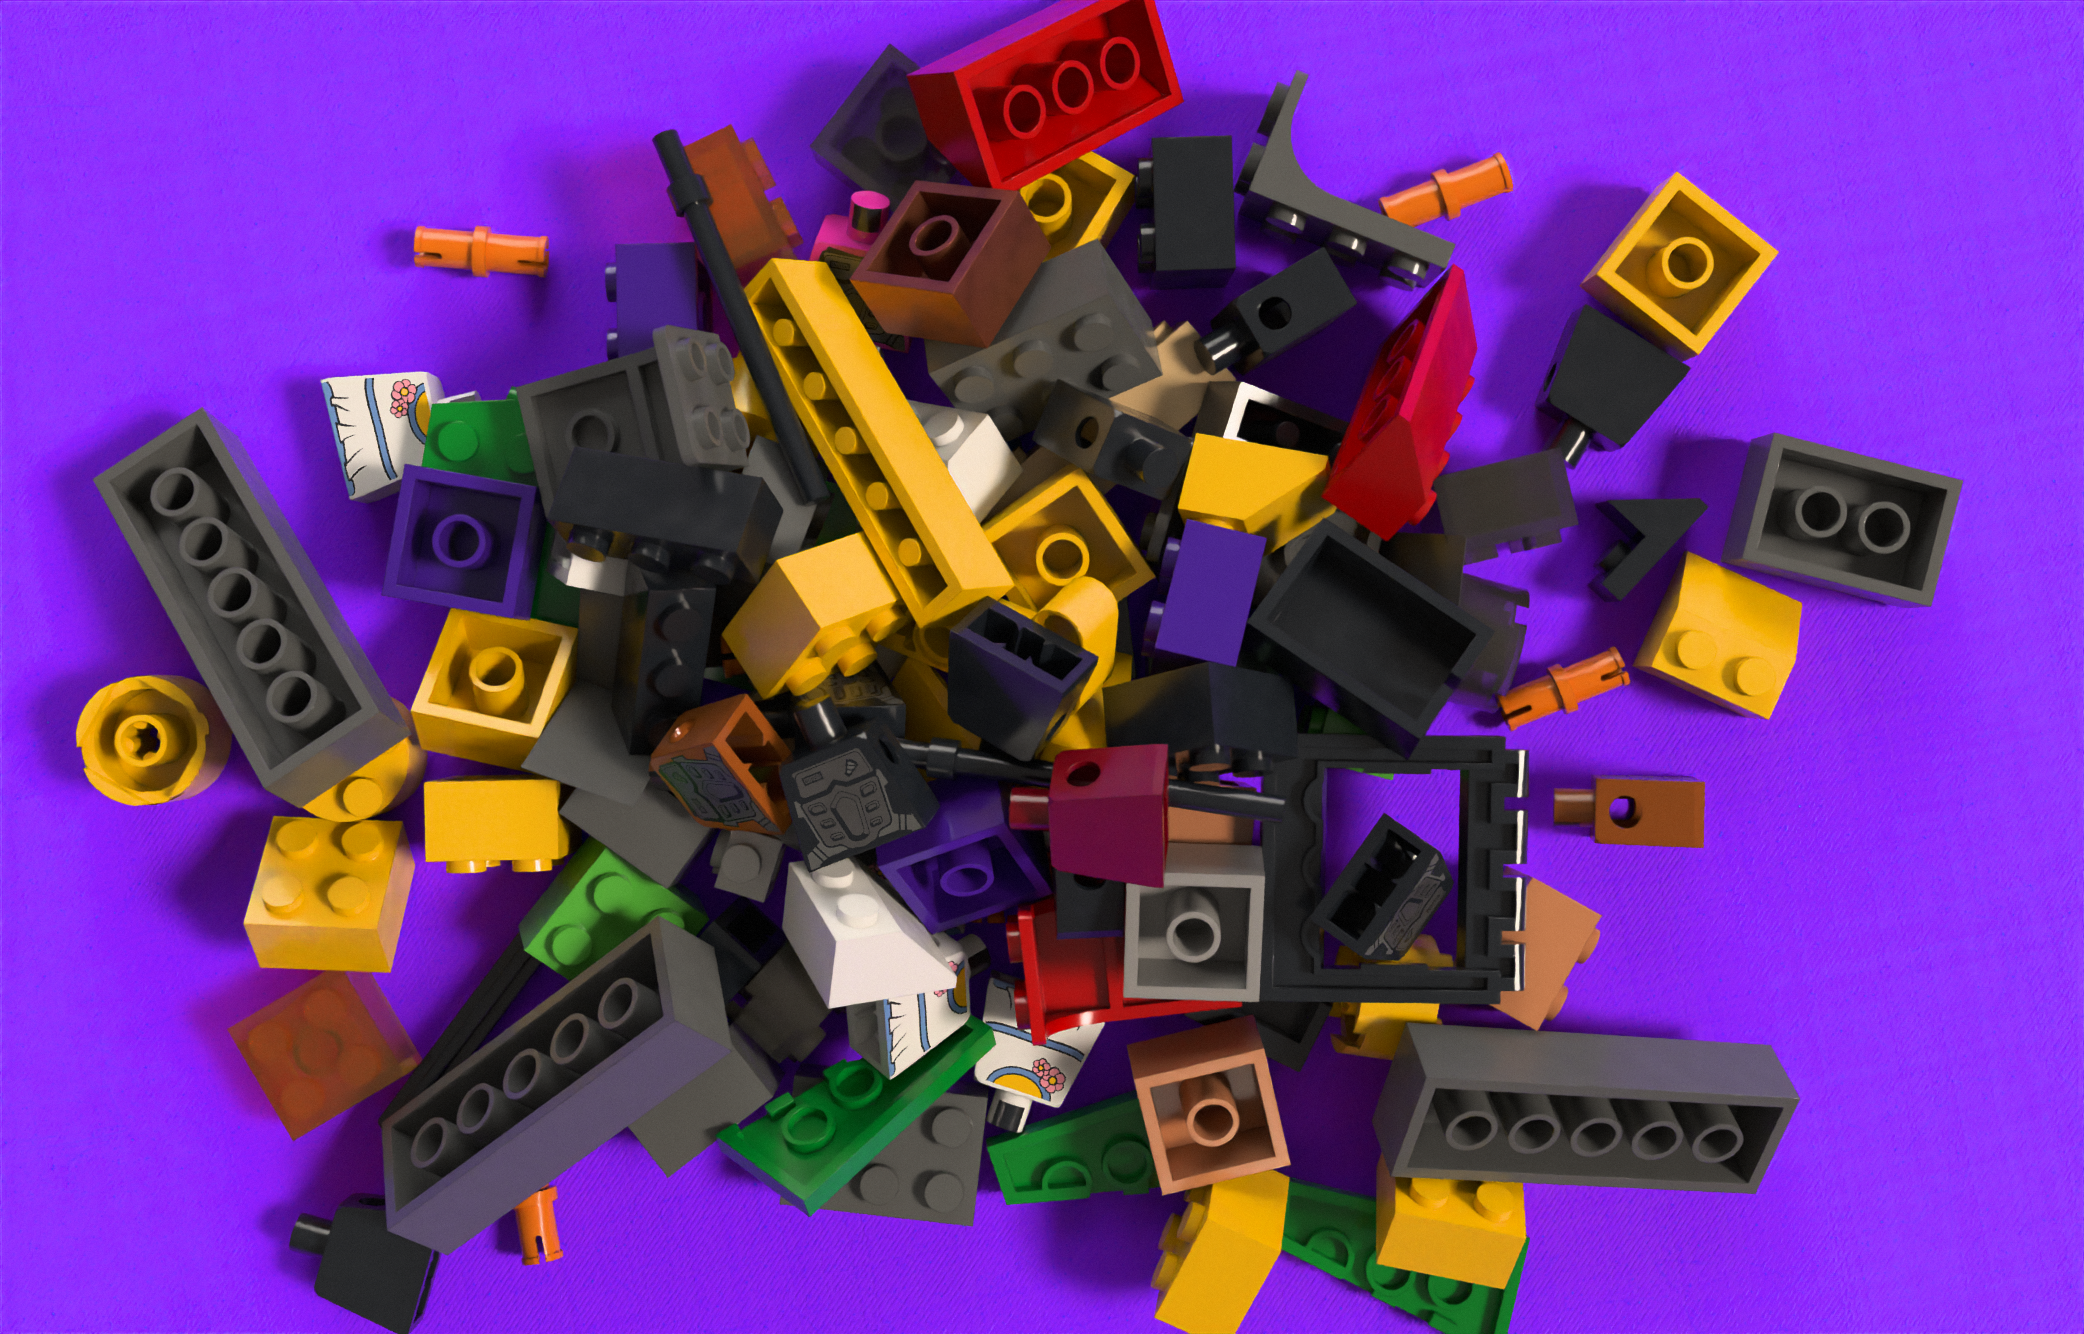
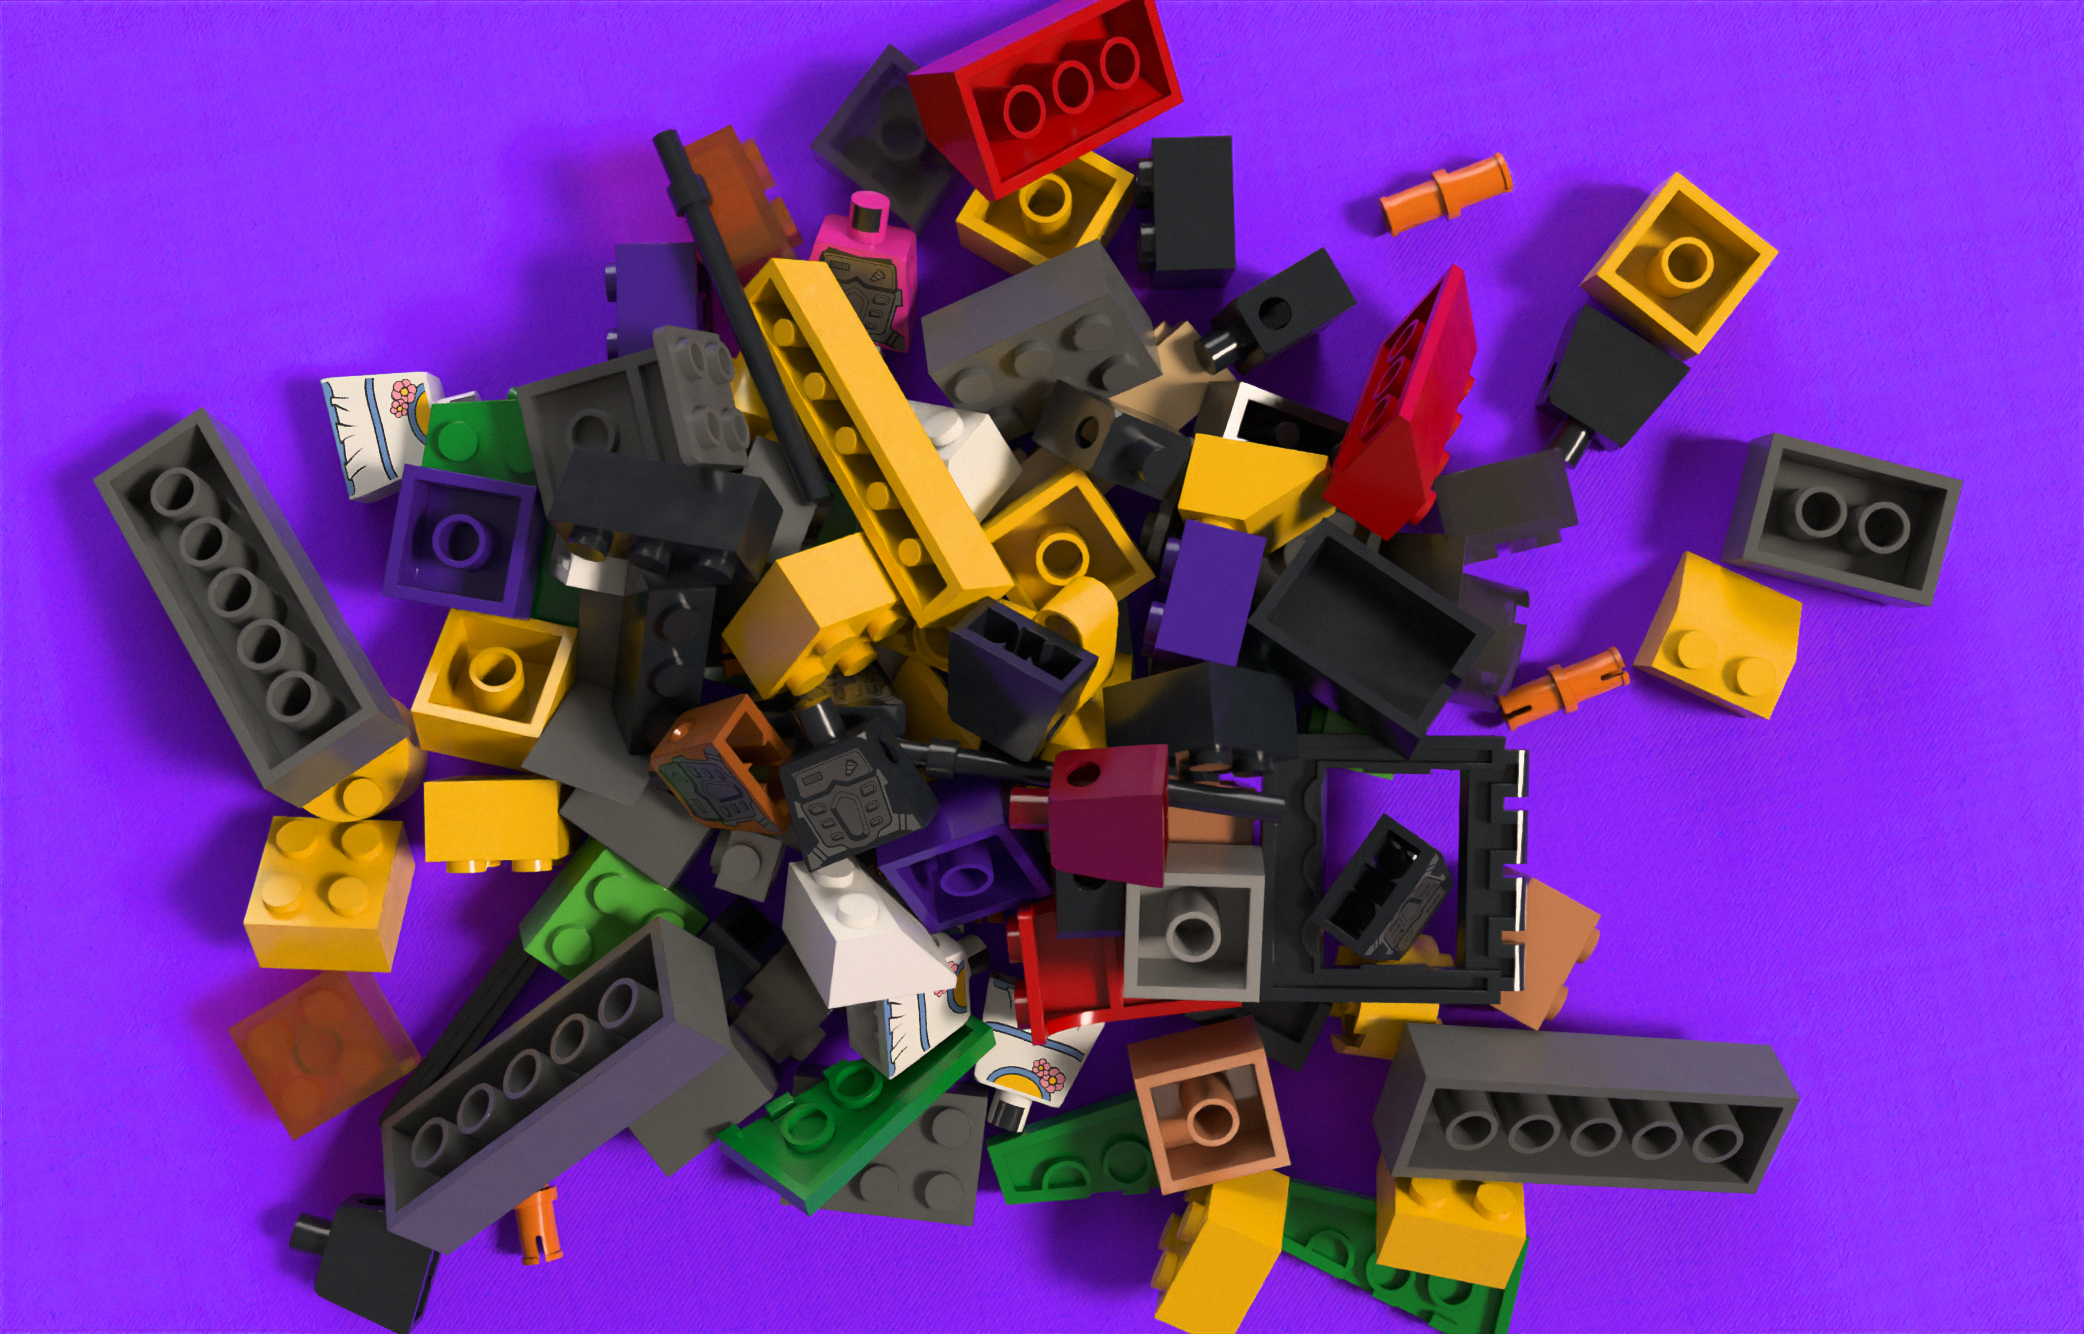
yellow brick [76,675,233,806] -> none
orange pin [414,225,549,278] -> none
copper brick [850,180,1052,349] -> none
dark grey bracket [1233,70,1456,291] -> none
dark orange torso [1553,774,1705,848] -> none
black slope [1587,498,1708,603] -> none

